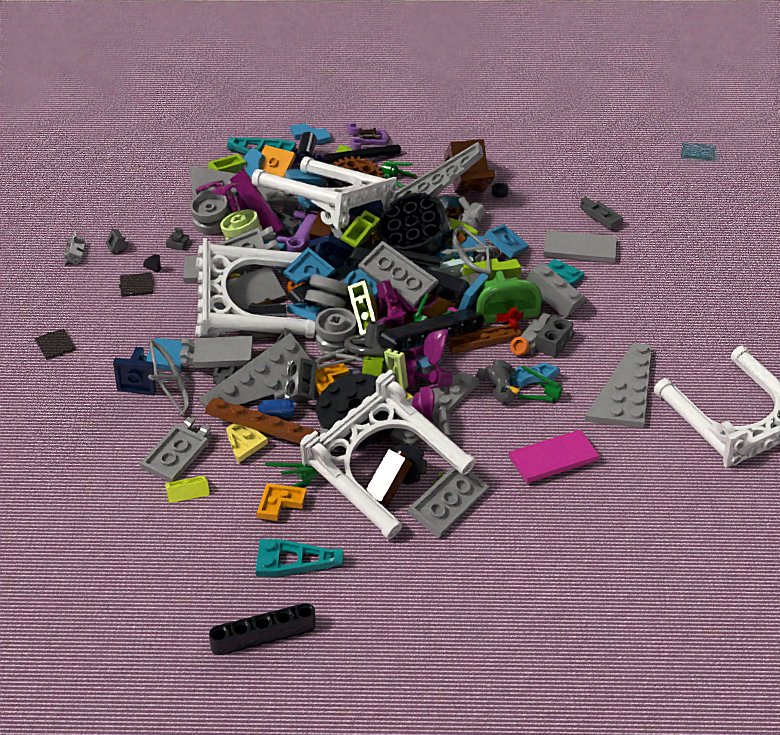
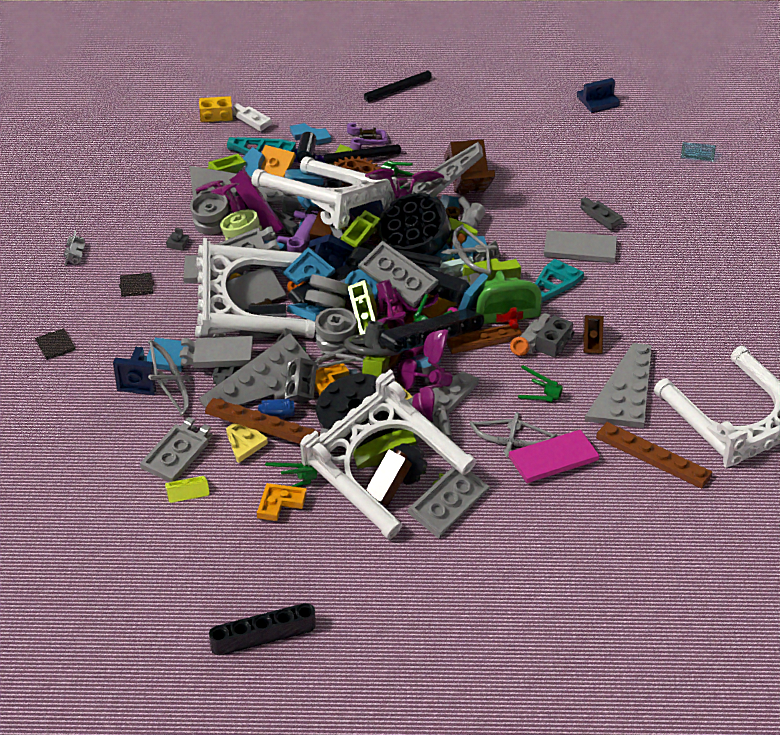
dark grey tile [106,229,129,254] -> none
black tile [143,254,161,273] -> none
teal plate [256,539,344,577] -> none
yellowish green tile [384,349,408,389] -> none
dark grey animal [475,360,520,404] -> none
dark azure tile [484,224,529,258] -> none
black tile [492,183,509,198] -> none
dark azure tile [509,362,560,388] -> none
light grey slope [526,262,588,318] -> none
none -> yellow brick [199,96,233,122]
none -> white hinge [233,103,272,131]
none -> lime slope [353,429,416,469]
none -> black axle [364,70,432,102]
none -> magenta plant [365,169,445,199]
none -> light grey piece [470,412,558,458]
none -> dark blue bracket [577,78,620,113]
none -> reddish brown slope [583,315,604,353]
none -> dark orange plate [596,422,712,489]

